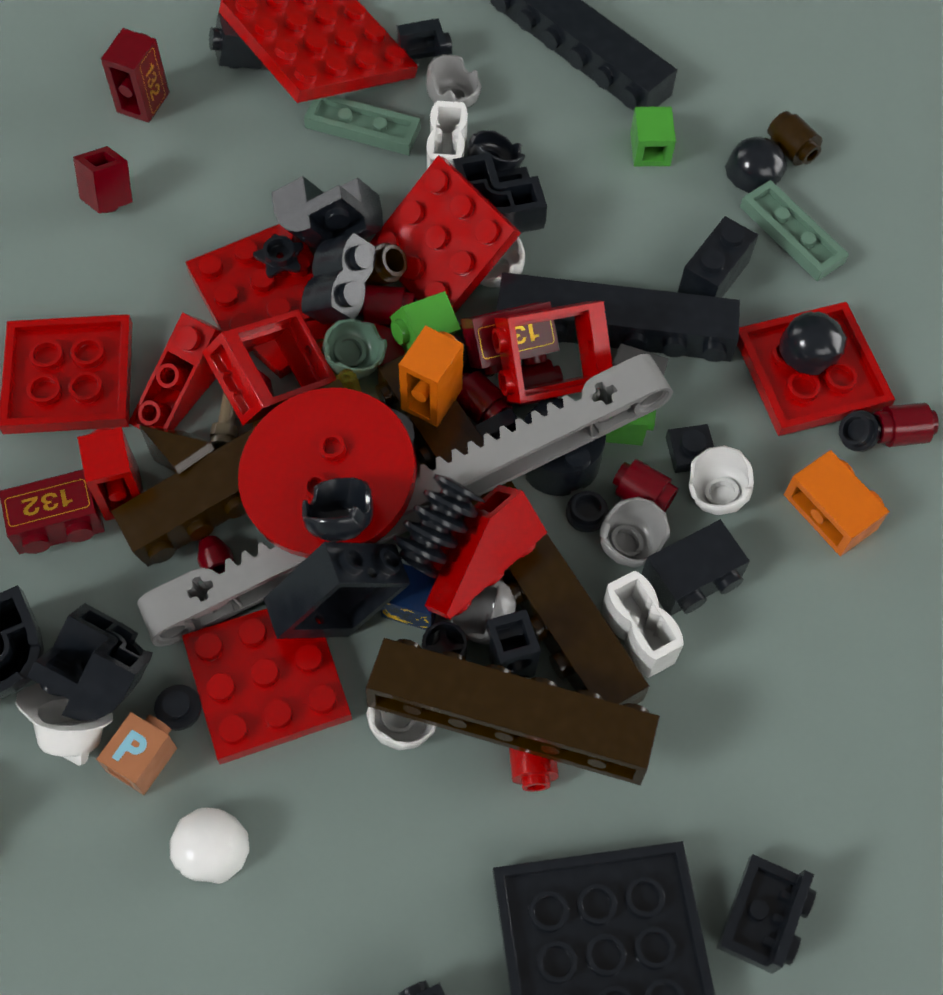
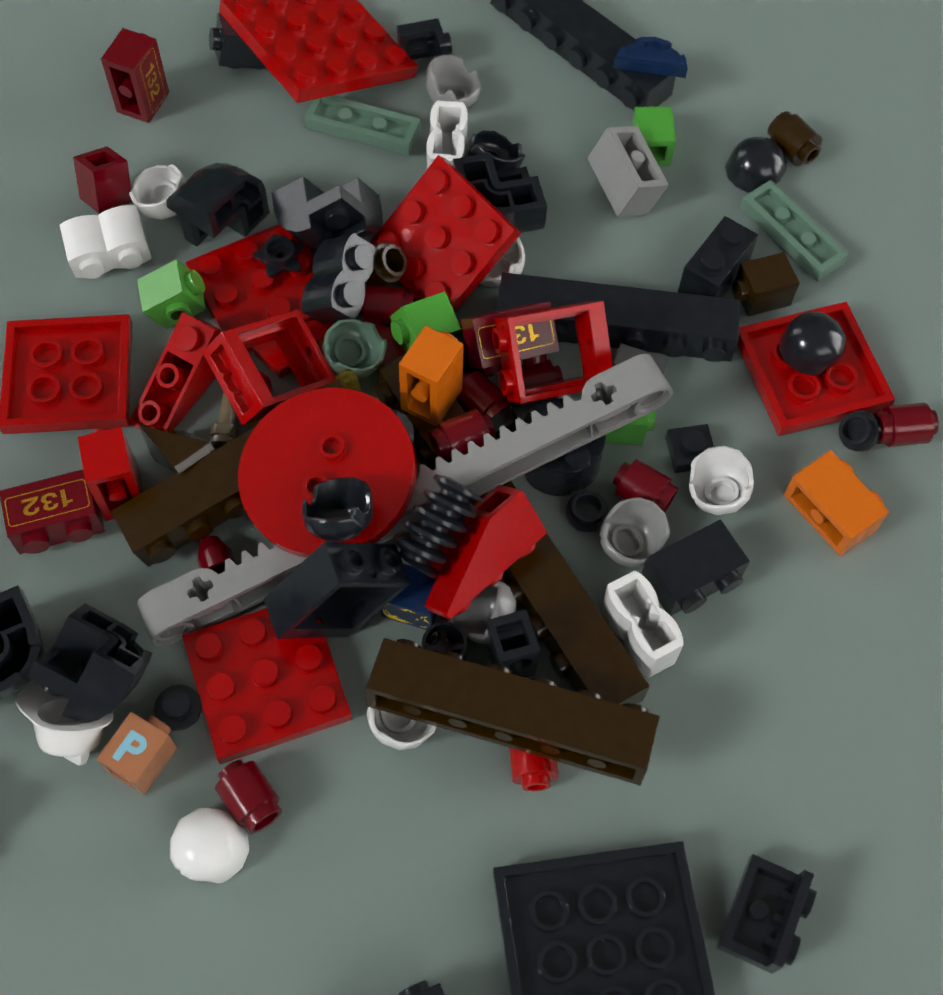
none -> white brick [59,205,152,279]
none -> white hair [129,164,186,220]
none -> bright green brick [137,259,206,329]
none -> black brick [166,163,270,247]
none -> dark red brick [215,759,282,834]
none -> dark red brick [429,409,496,462]
none -> light grey brick [587,126,669,217]
none -> dark blue tile [613,37,688,78]
none -> dark brown brick [732,252,800,317]

